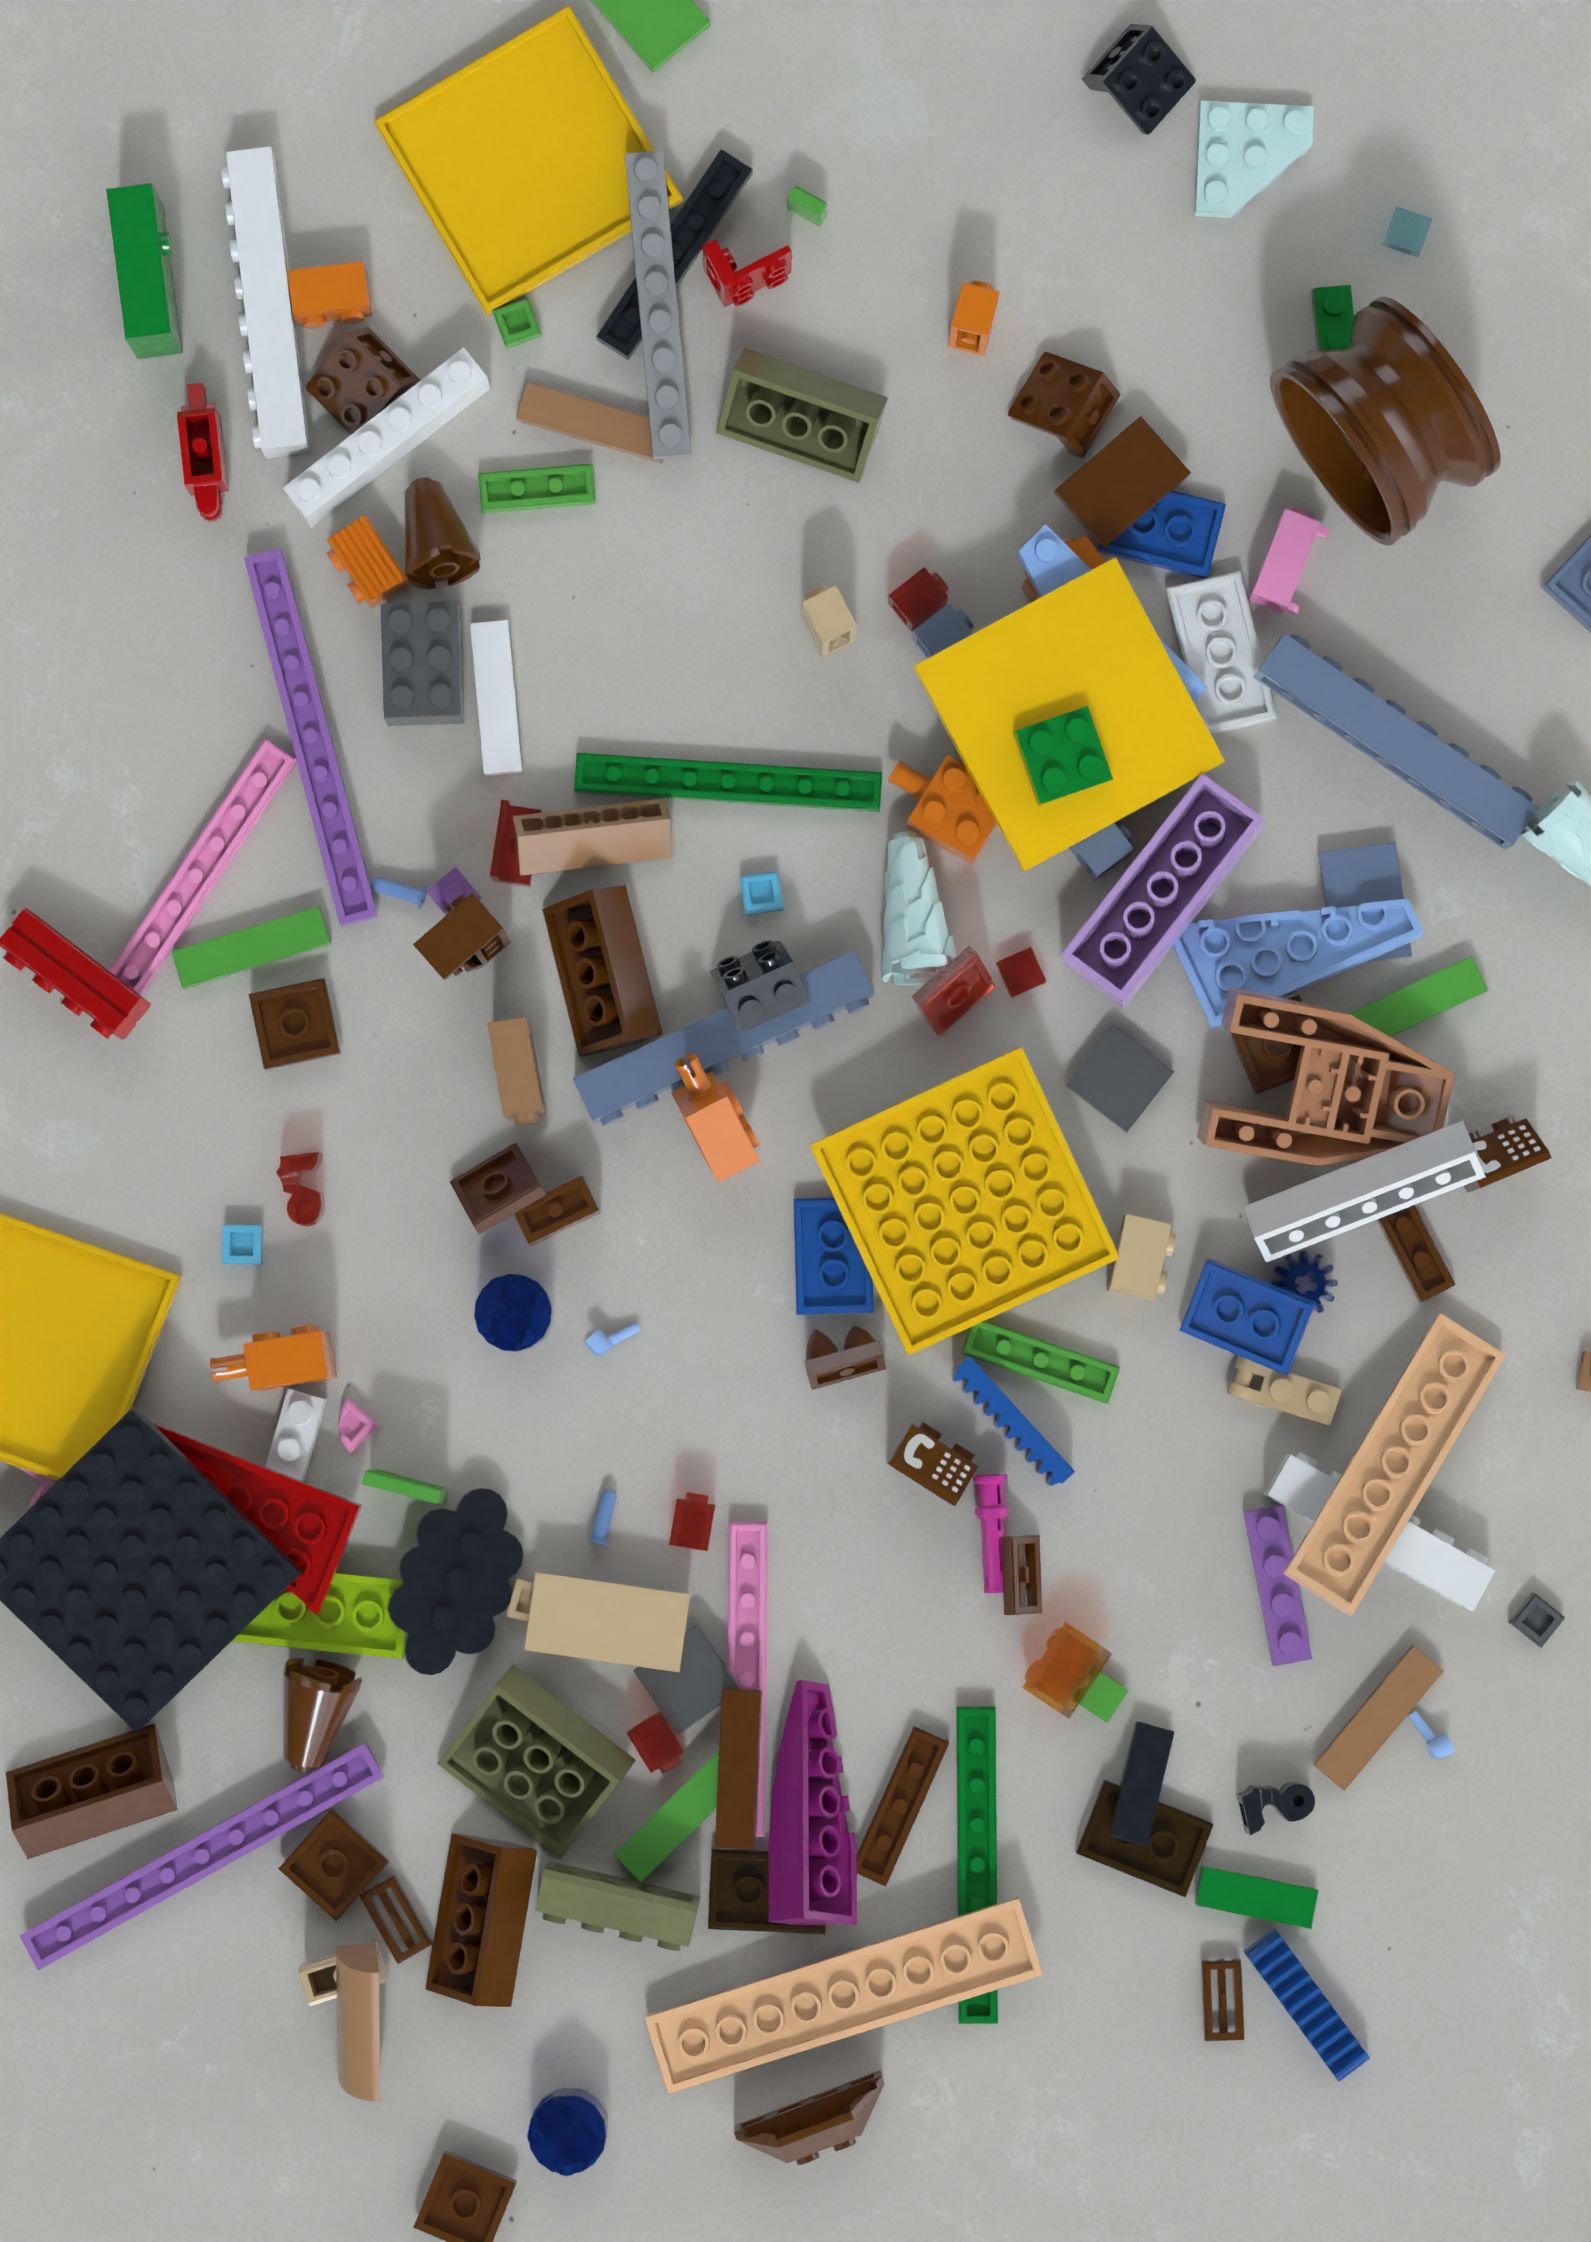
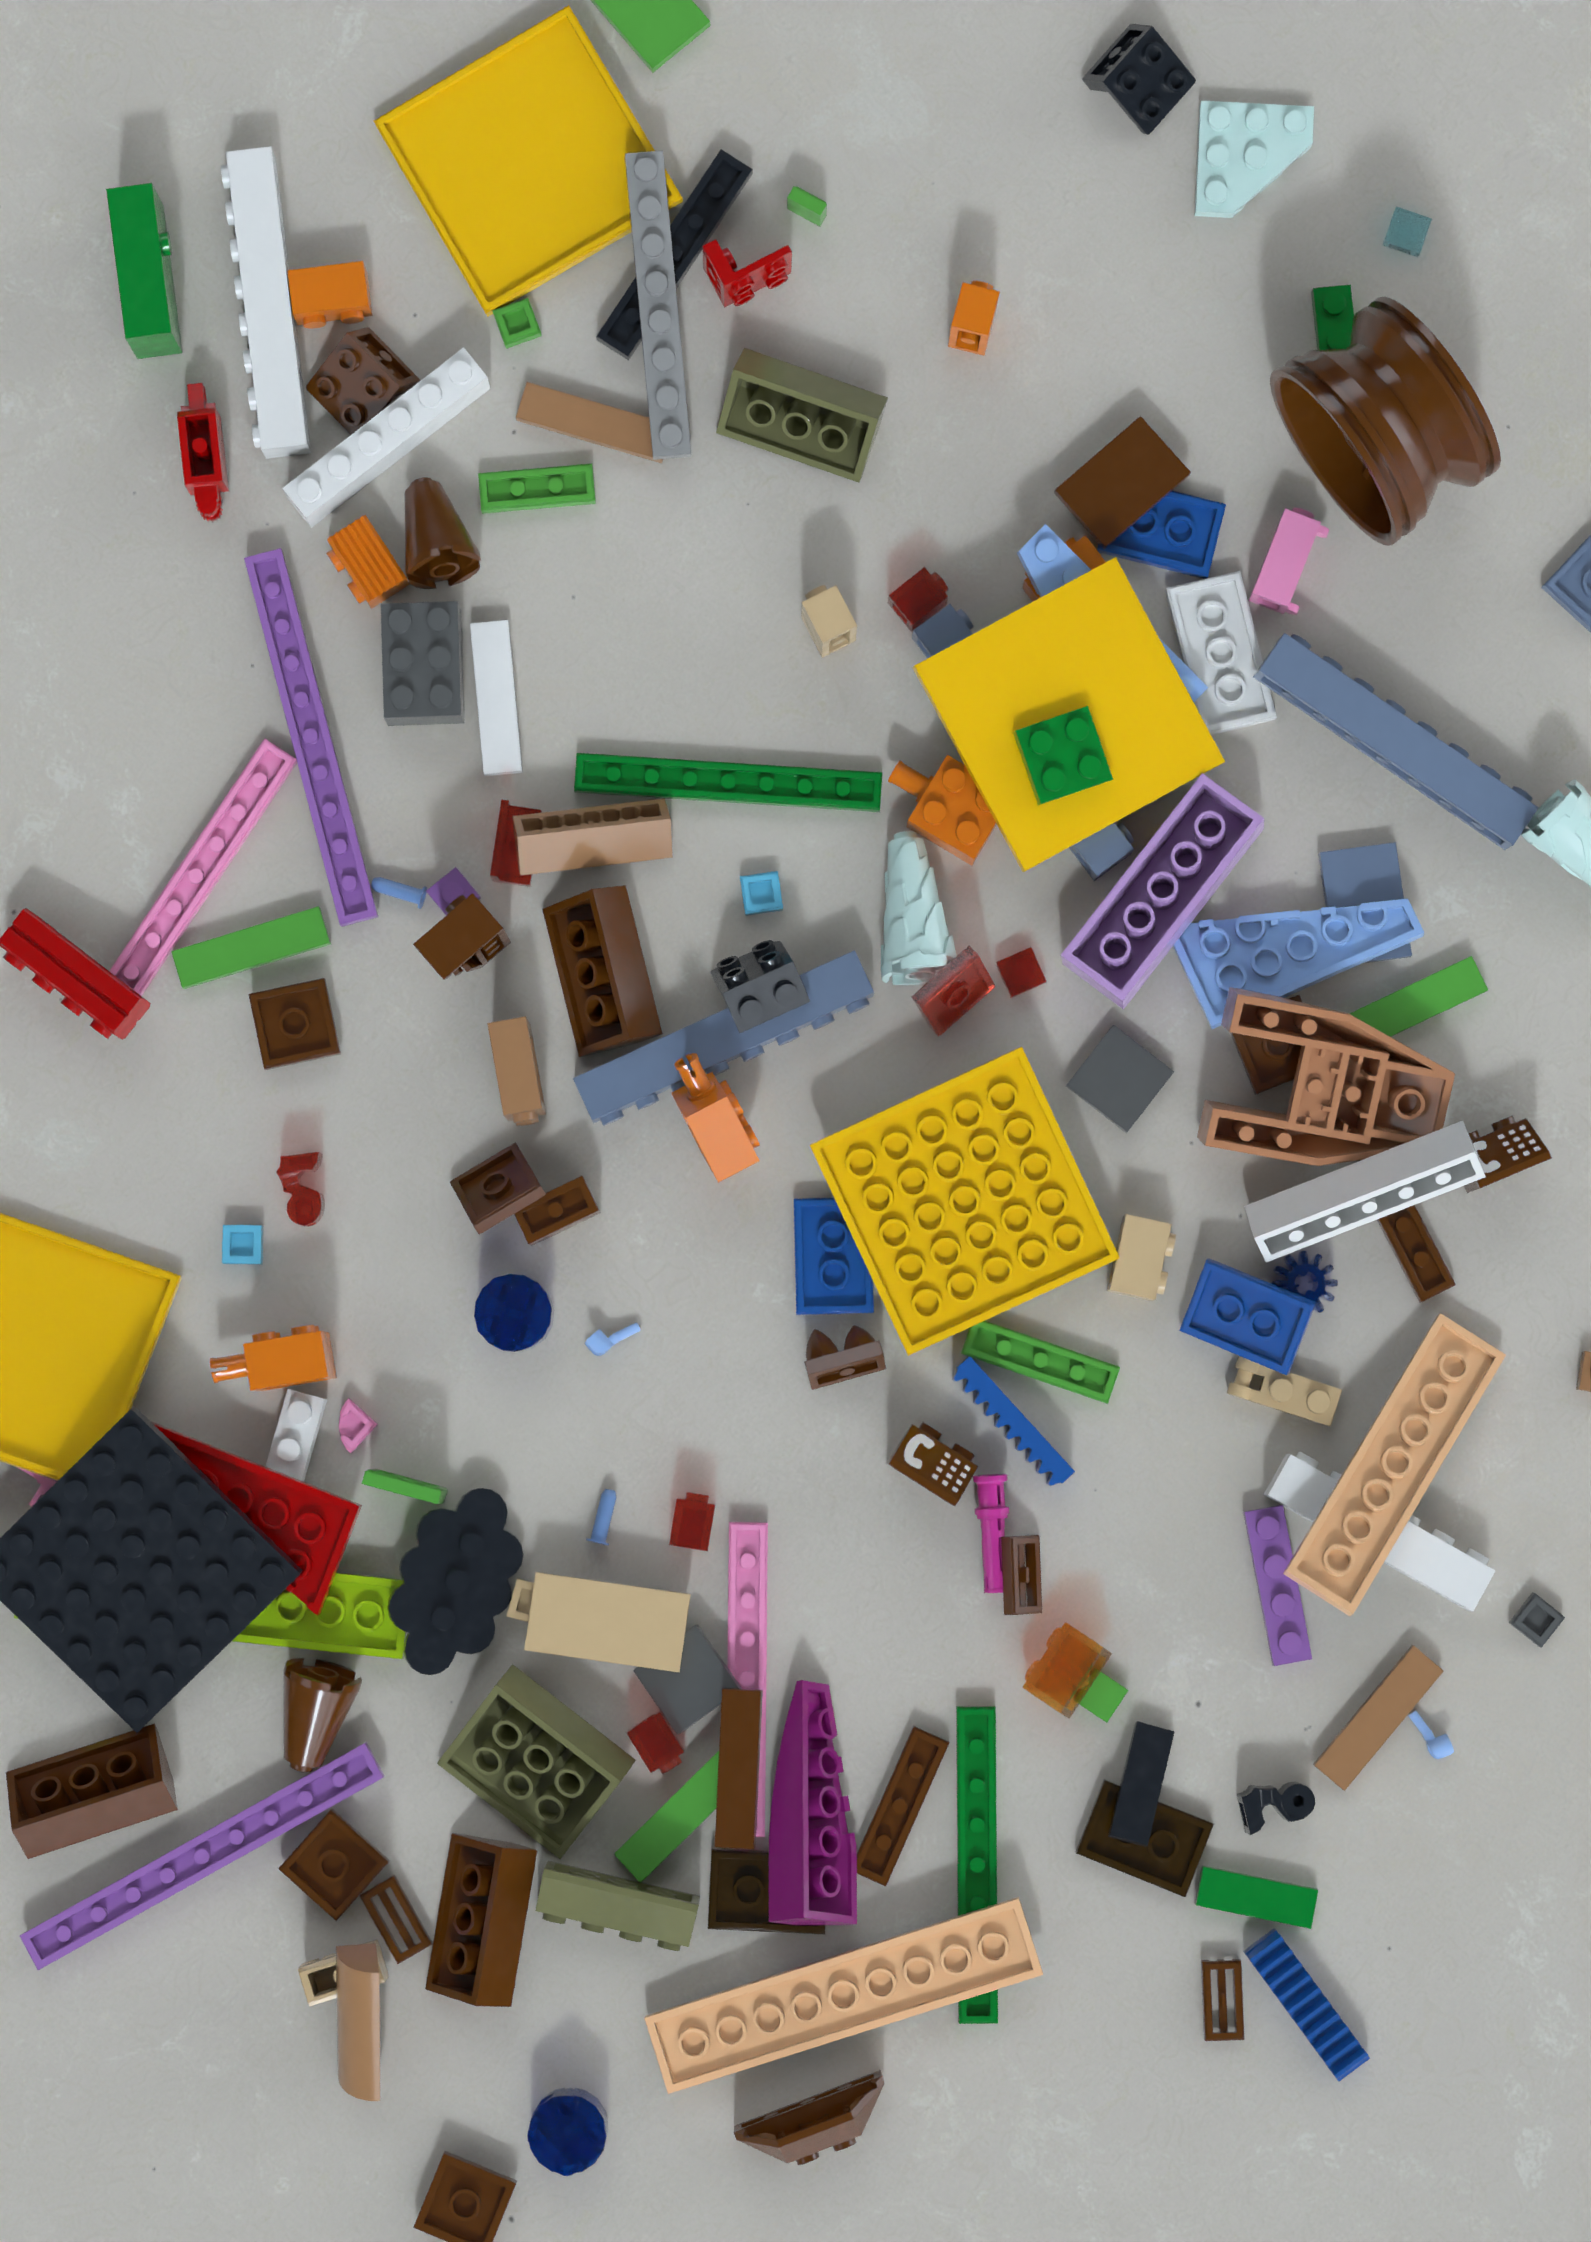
reddish brown bracket [1008,352,1121,459] -> none

